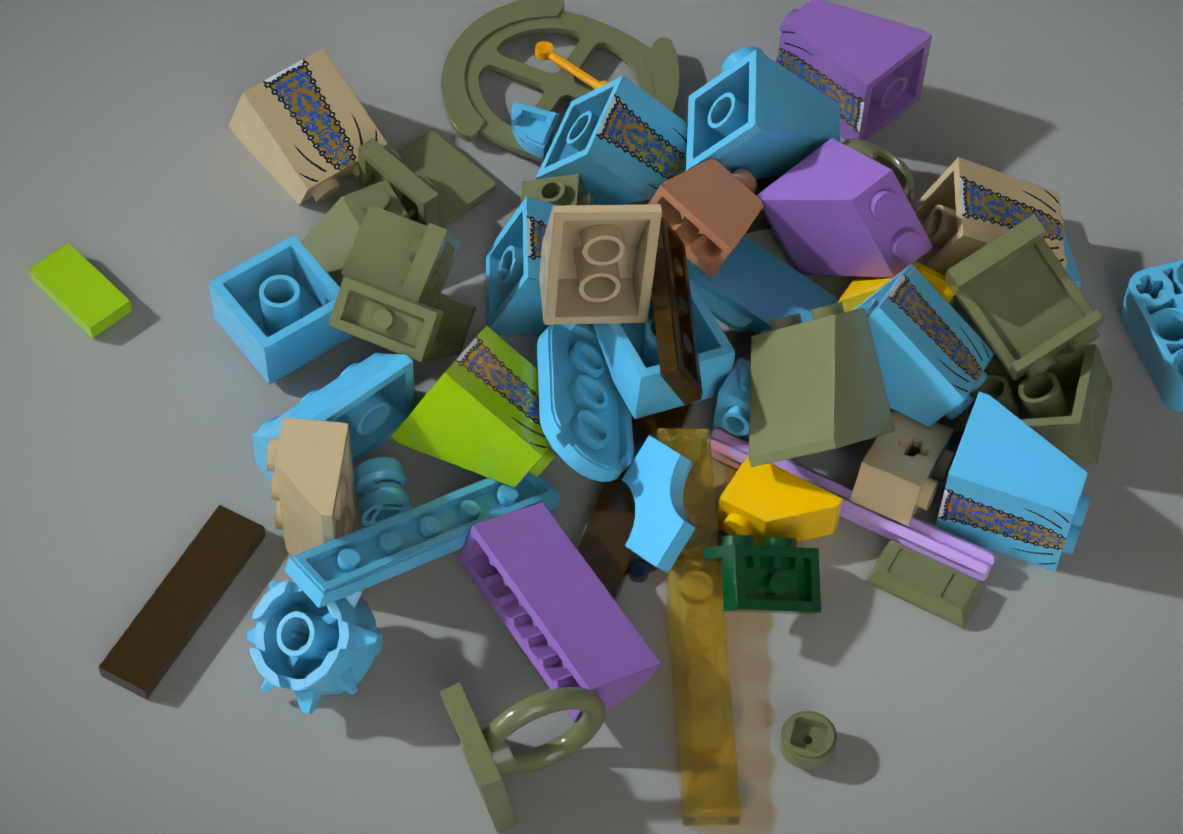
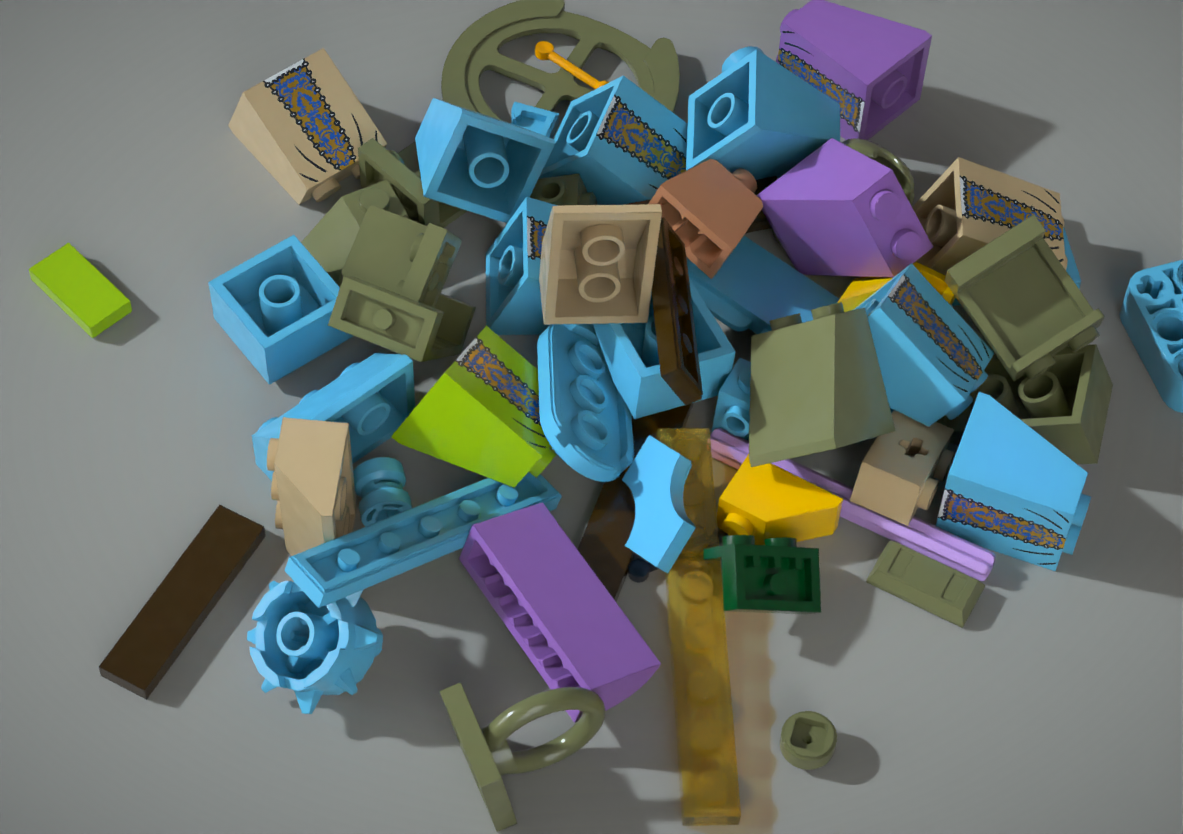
none -> medium azure slope [415,98,555,223]

